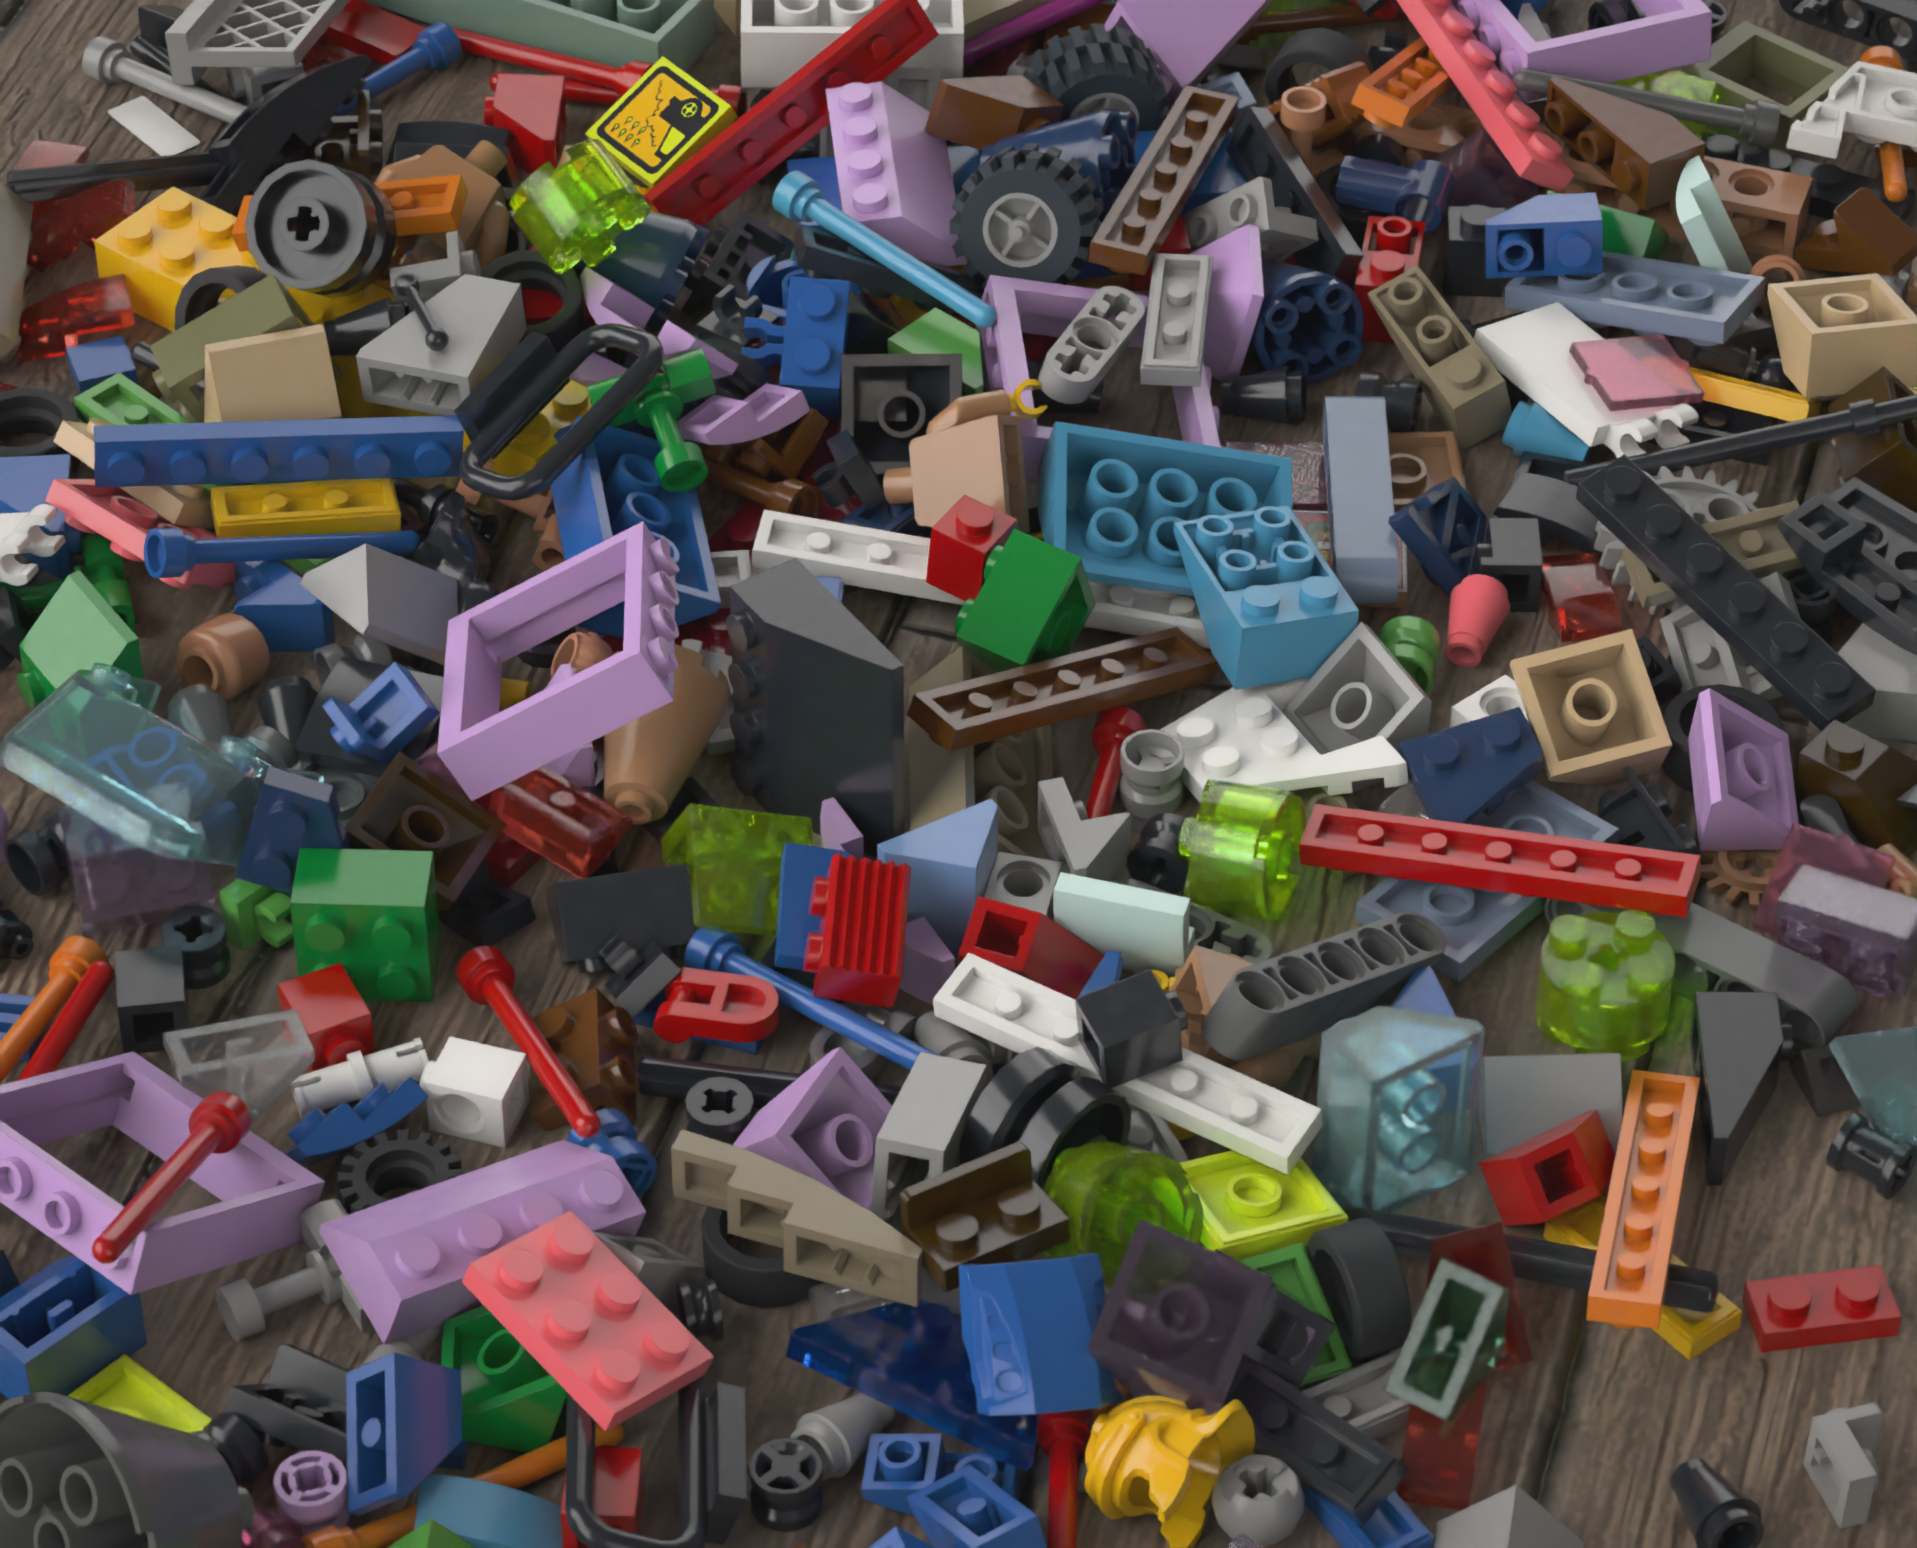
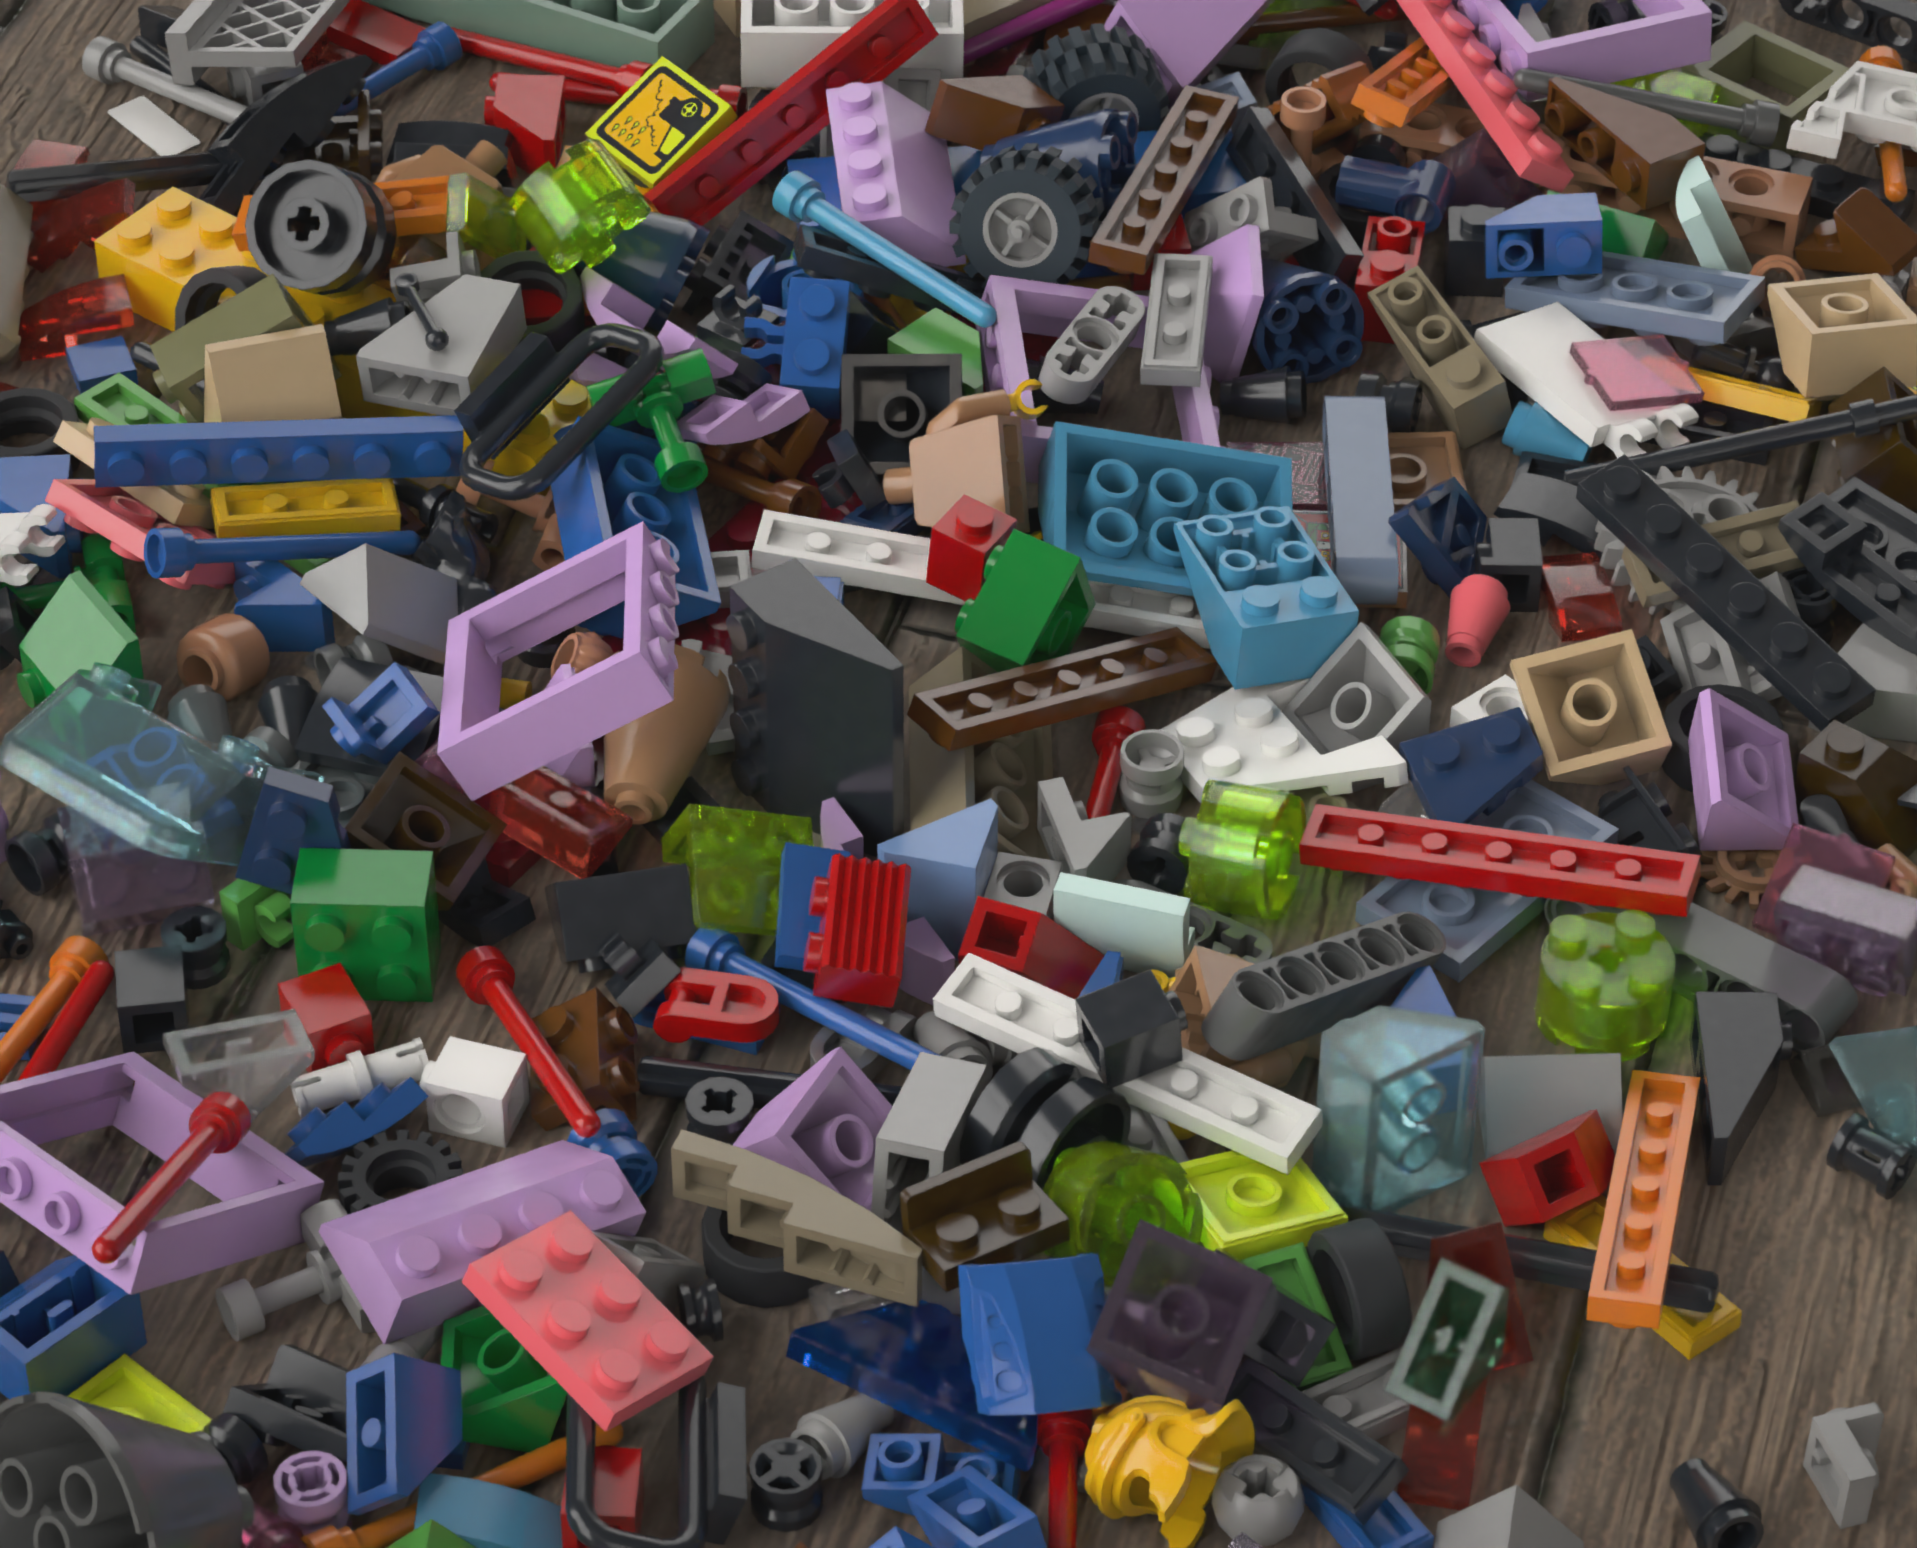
red plate [1742,1265,1901,1353] -> none
none -> clear neon green tile [446,172,527,259]

